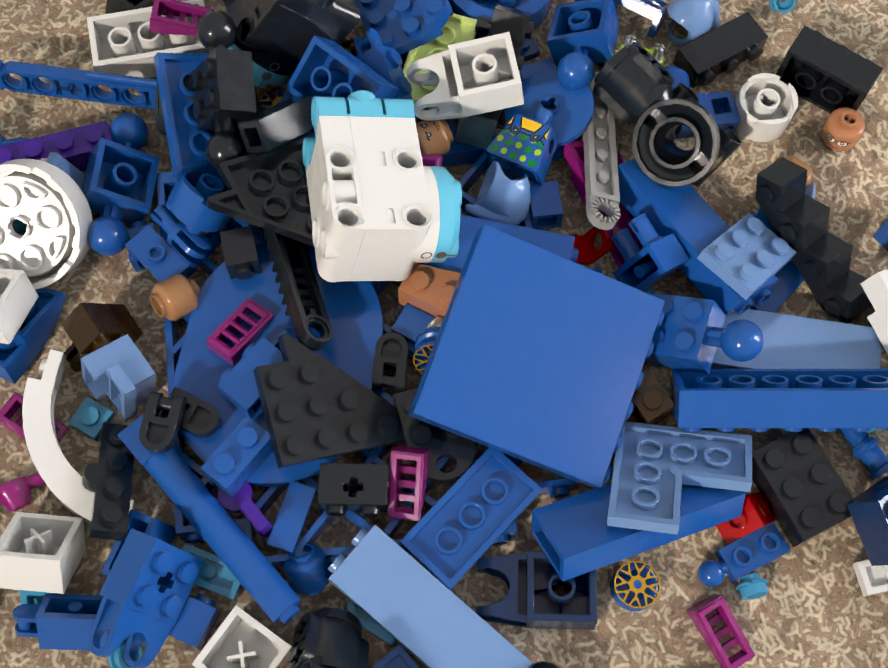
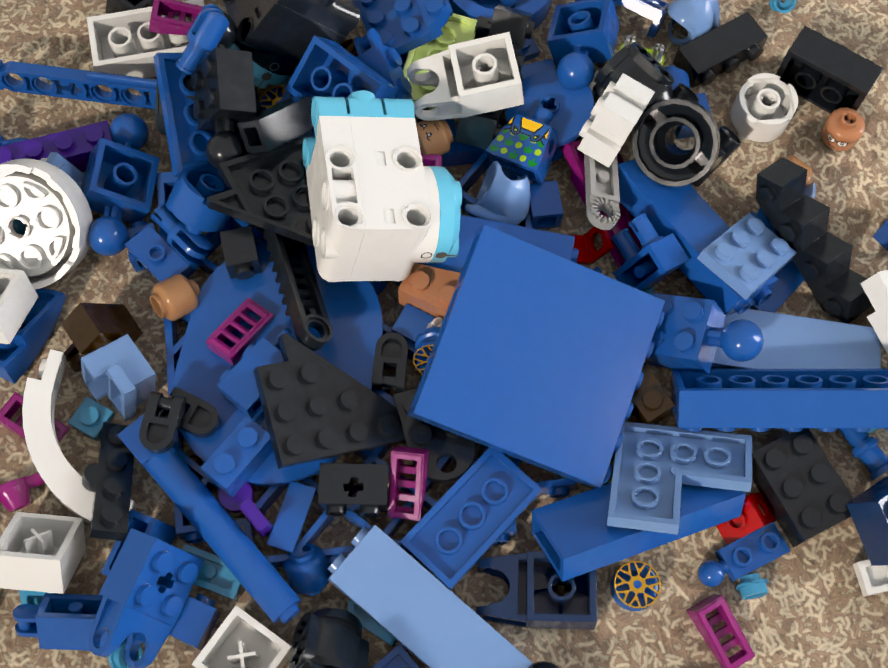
blue brick [706,91,741,133] -> none
none -> blue arm [175,3,229,75]
none -> white brick [577,73,655,168]

